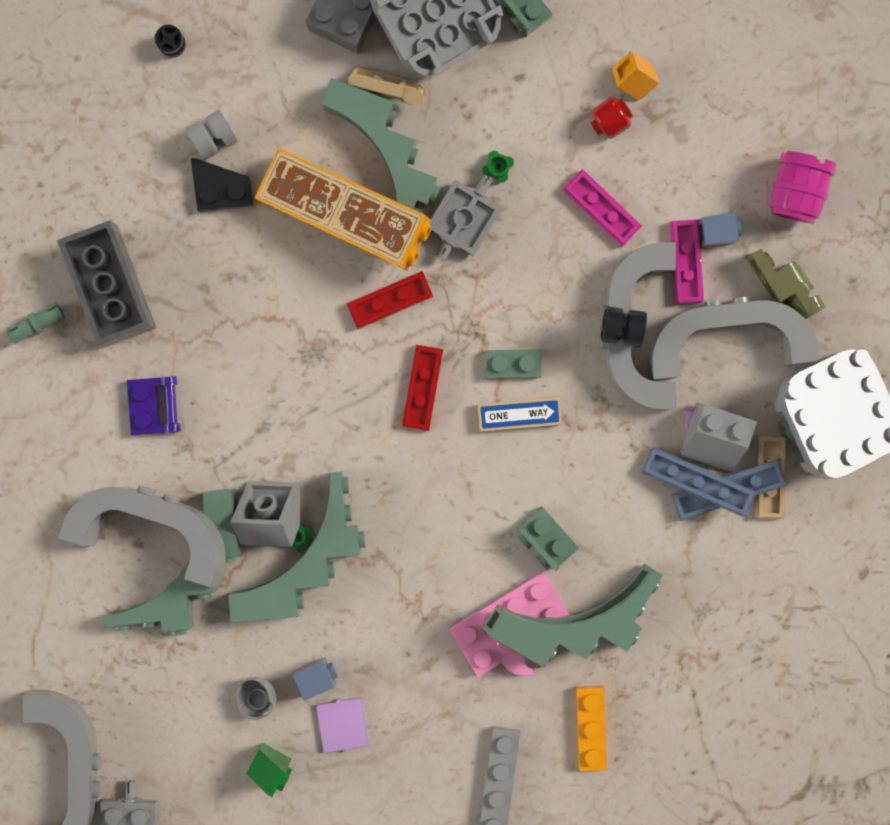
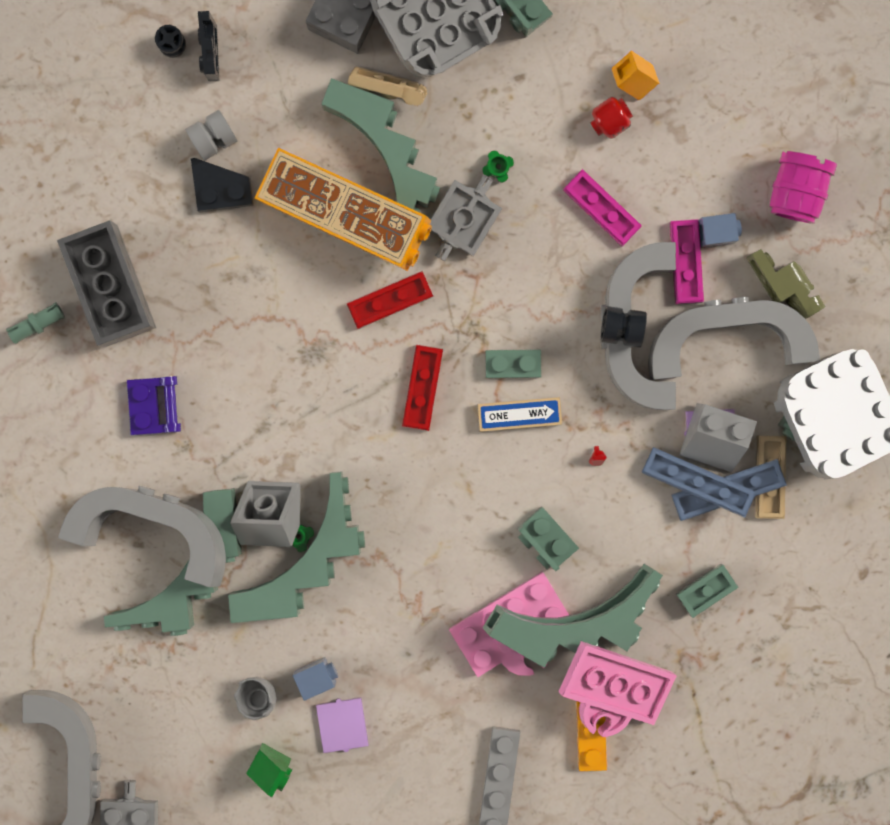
none -> black wing [198,11,220,81]
none -> bright pink plate [558,641,677,737]
none -> red rock [589,446,607,466]
none -> sand green plate [676,564,739,618]

